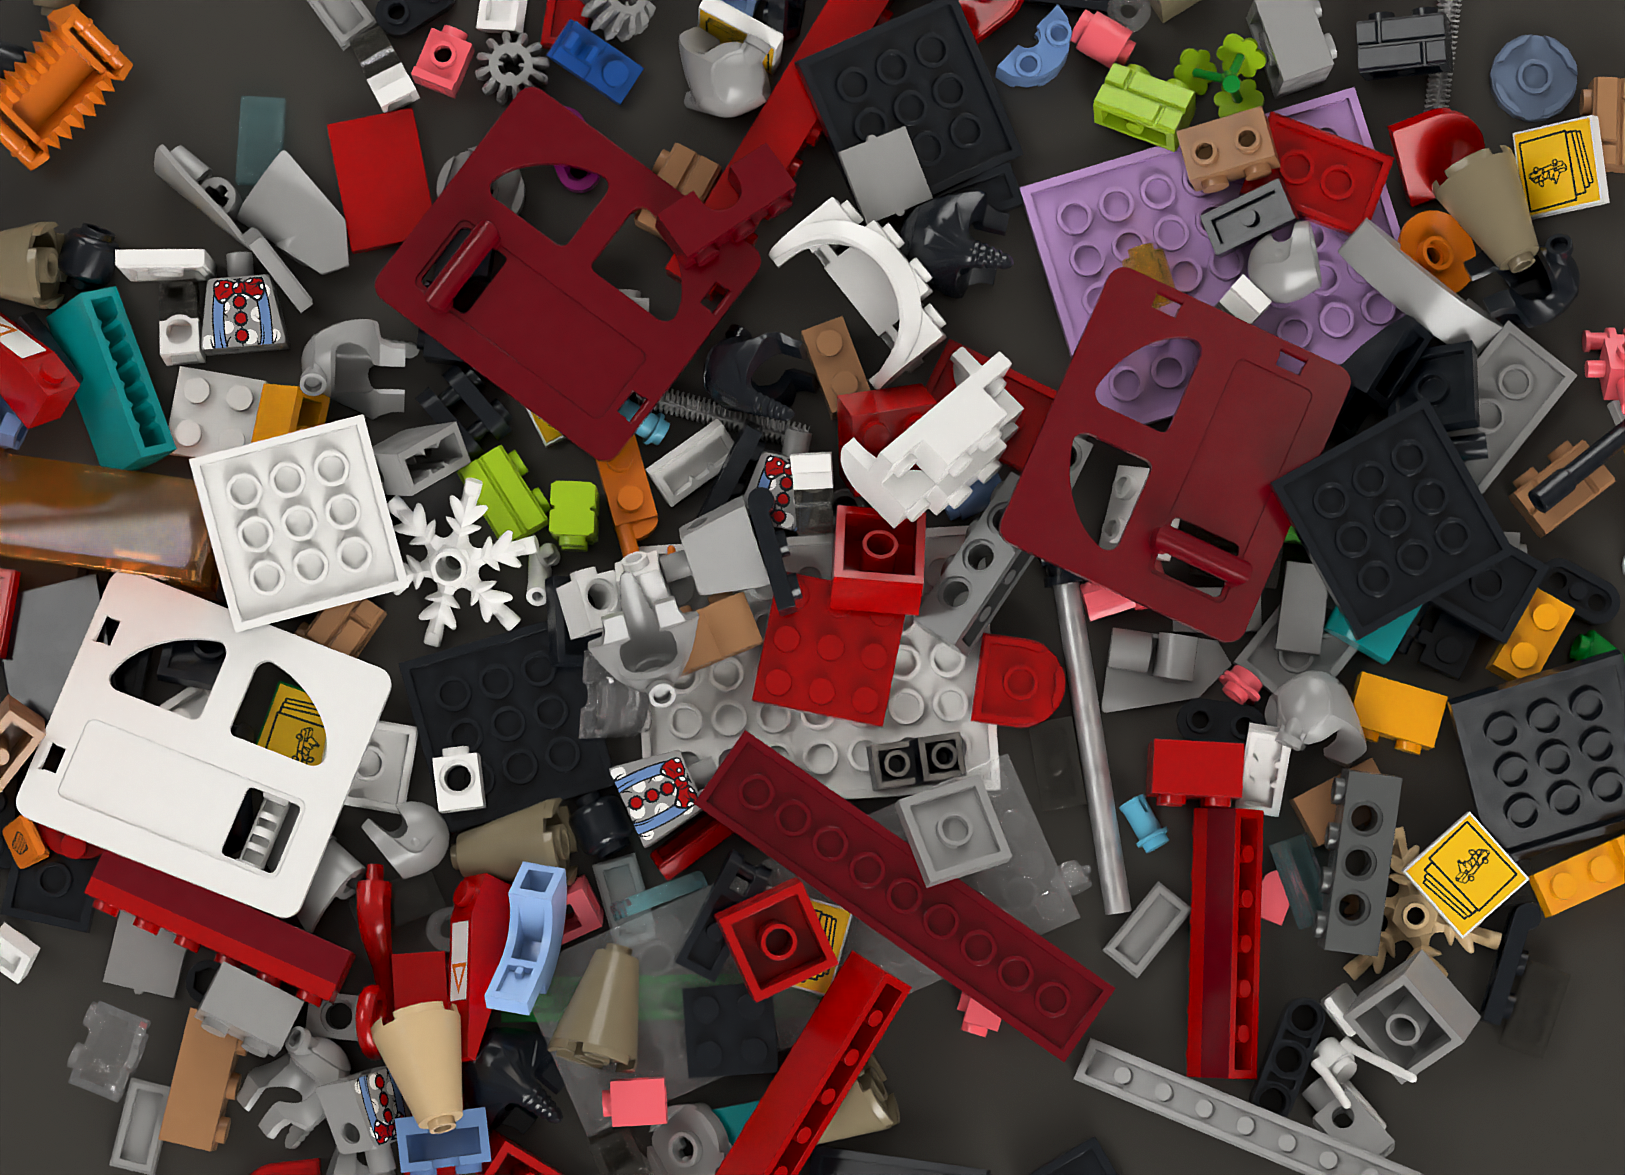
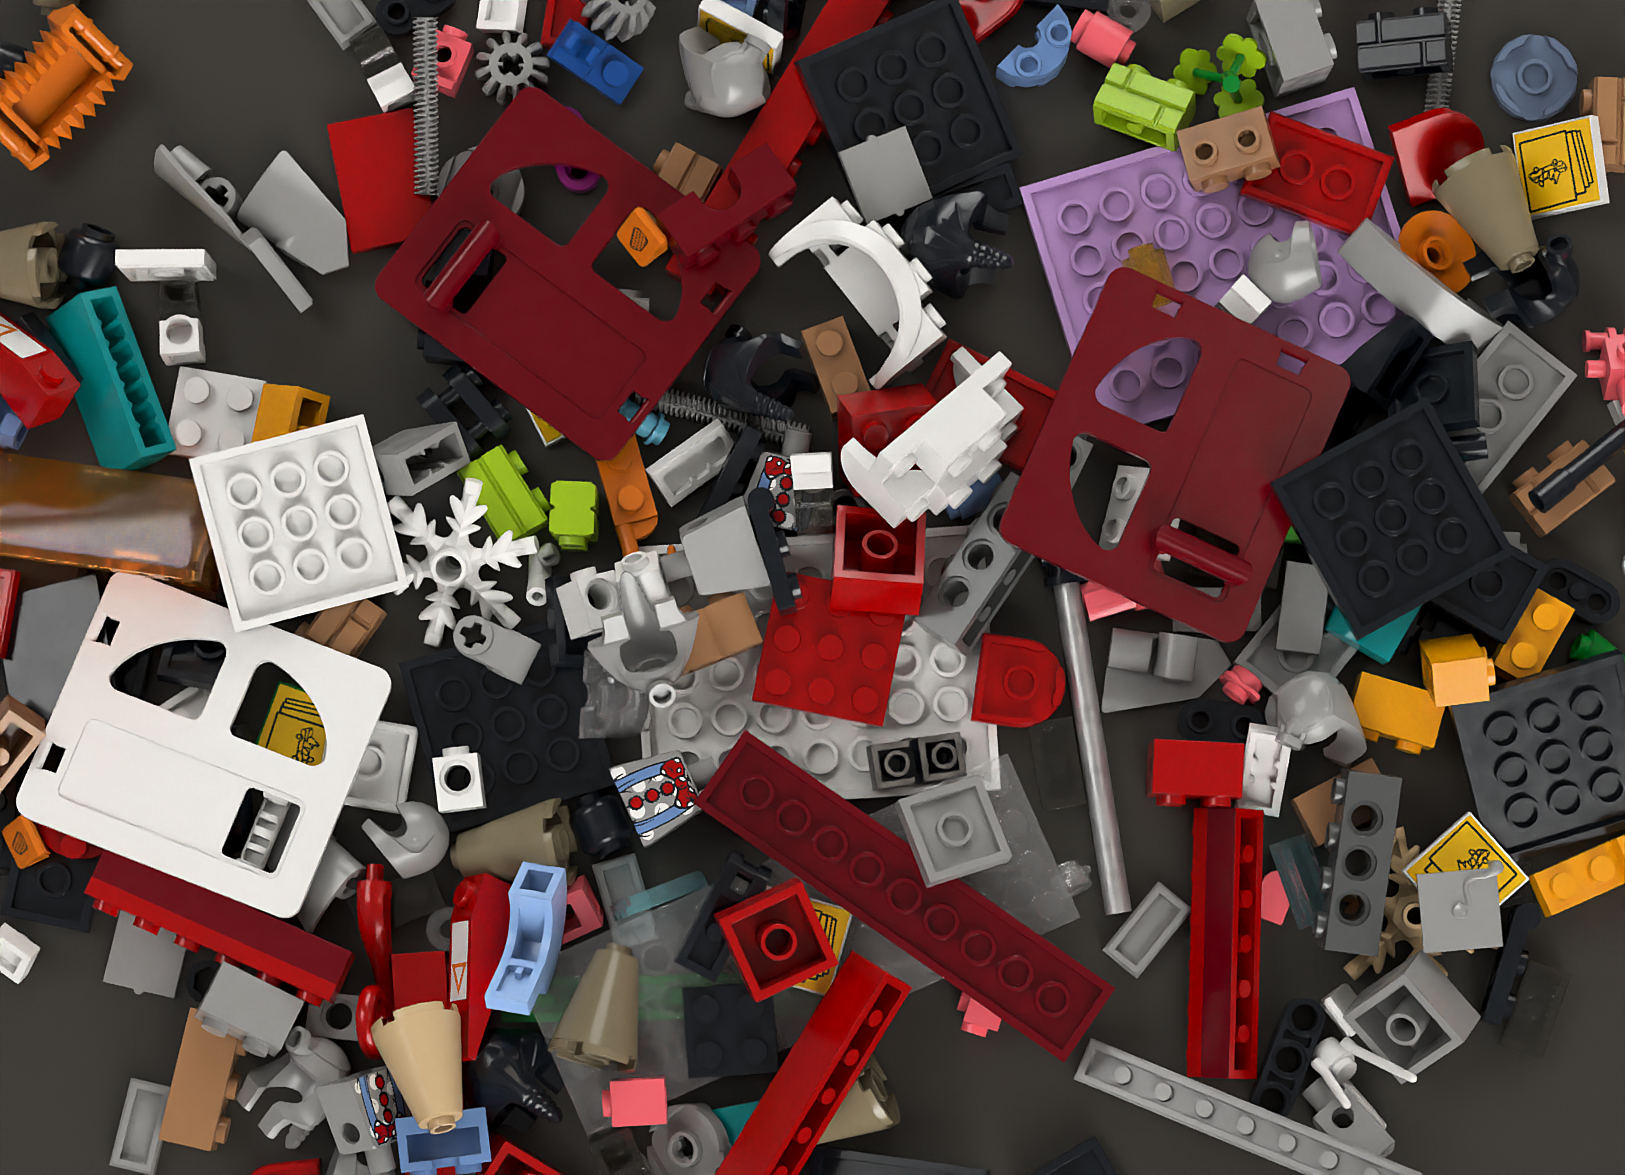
clear cylinder [67,1000,151,1103] -> none
torso [201,252,290,356] -> none
clear light blue tile [235,96,286,186] -> none
light grey piece [300,319,419,420] -> none
red tile [650,813,734,881] -> none
medium azure pin [1119,793,1169,853] -> none
plate [1200,178,1300,258] -> none
none -> light grey axle [413,17,439,195]
none -> light grey piece [453,615,541,685]
none -> orange slope [617,206,668,267]
none -> light grey hat [1416,860,1504,953]
none -> light orange brick [1419,634,1496,707]

